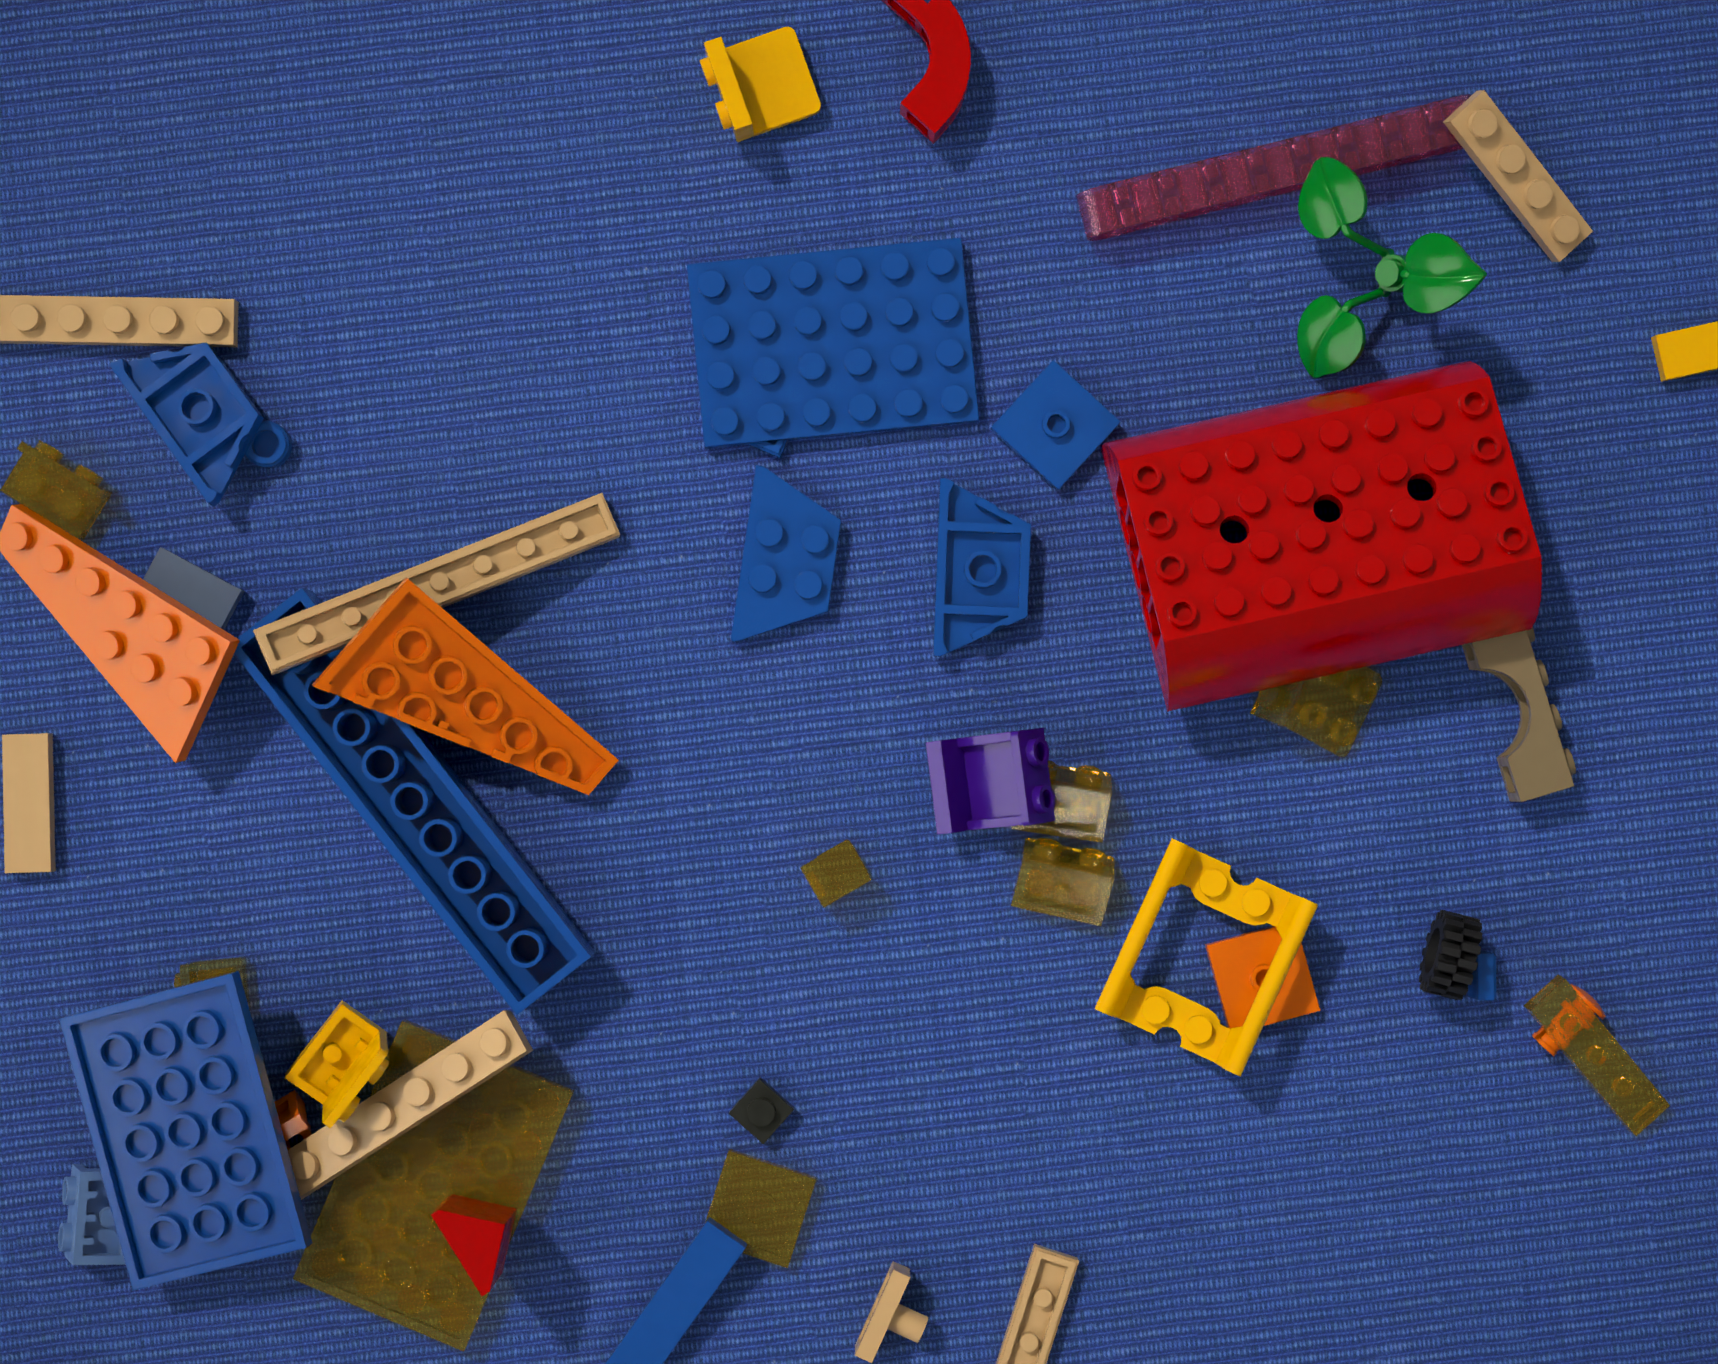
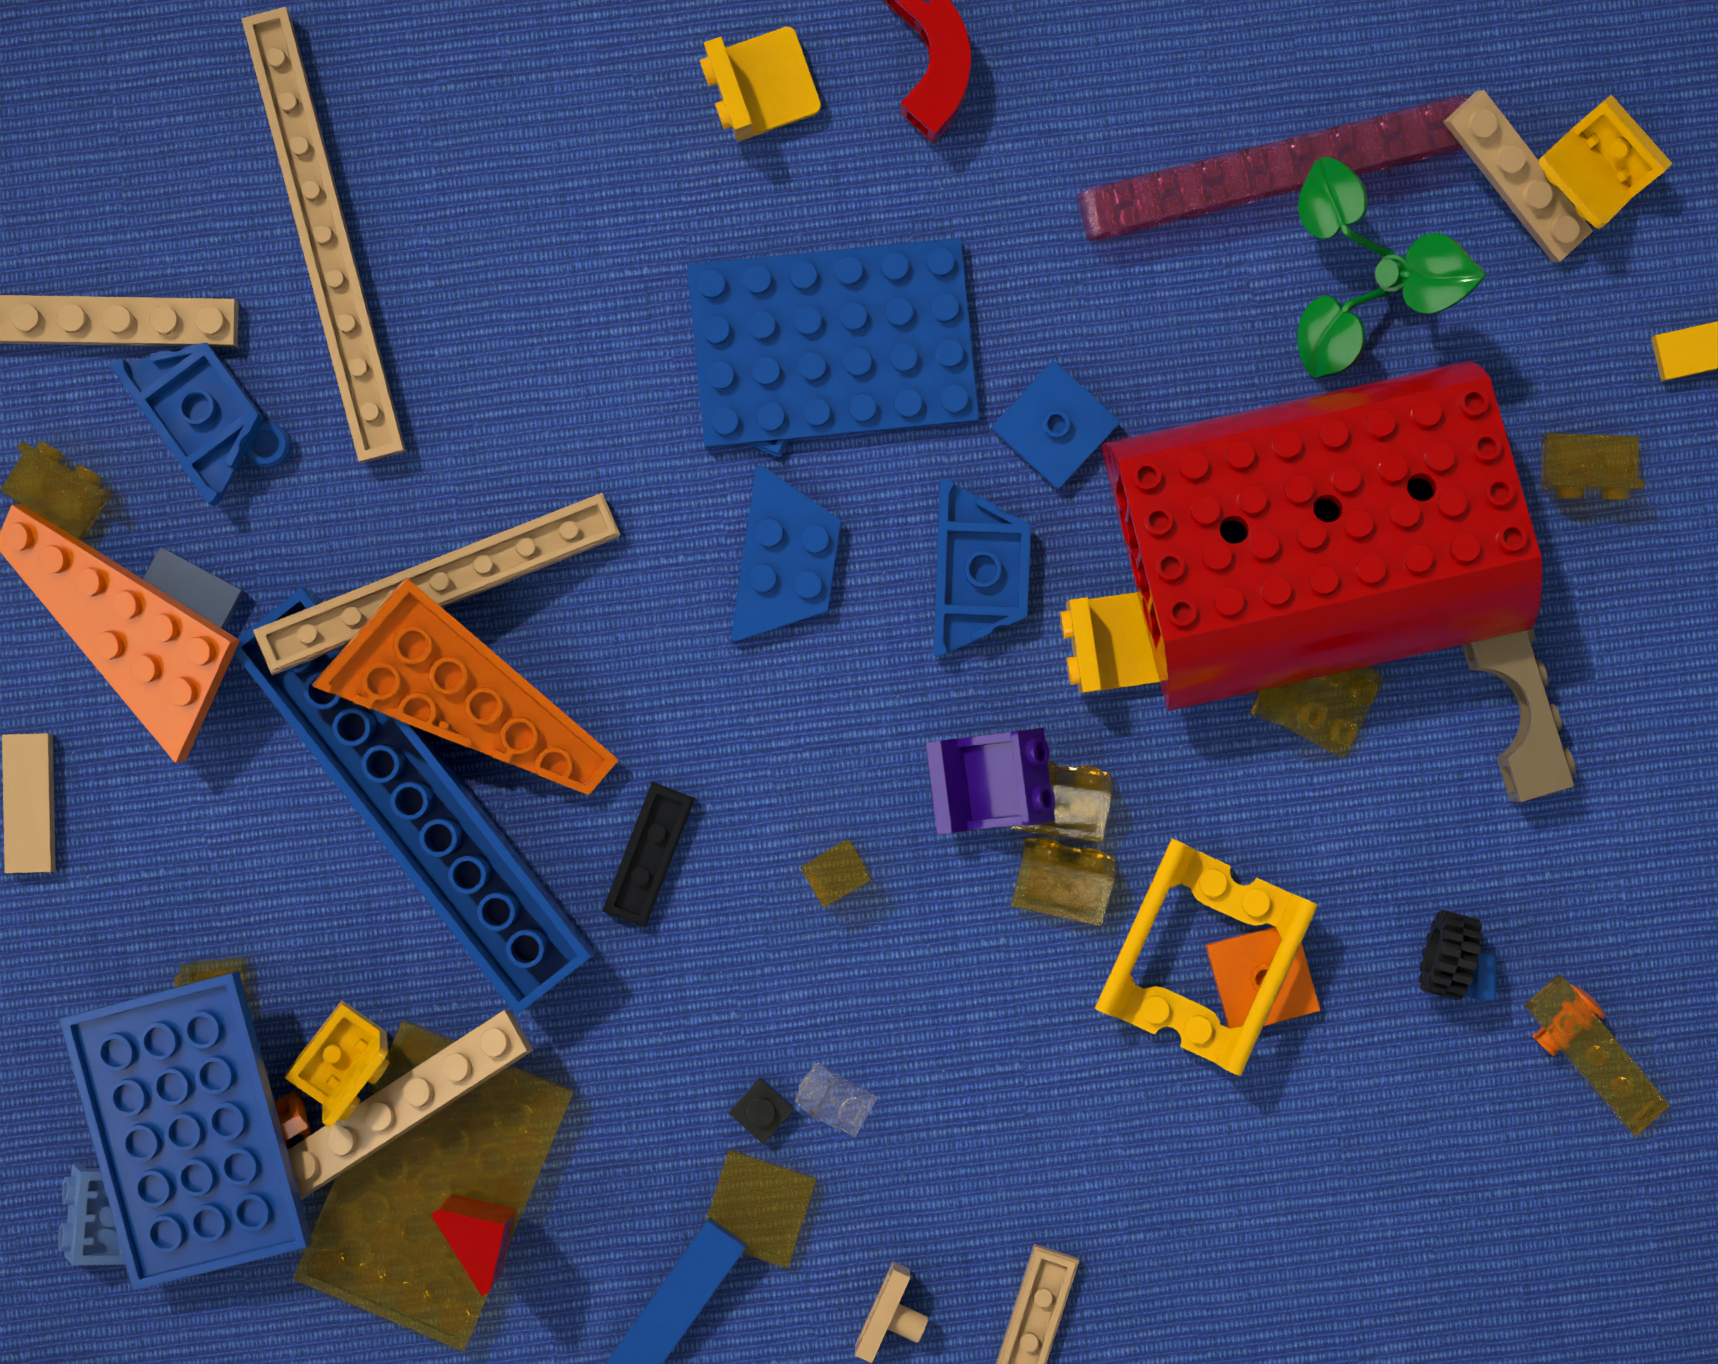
none -> tan plate [241,7,406,463]
none -> black tile [602,781,696,927]
none -> clear bracket [795,1062,878,1137]
none -> yellow bracket [1060,592,1160,694]
none -> yellow bracket [1539,95,1673,229]
none -> clear yellow bracket [1541,433,1645,500]

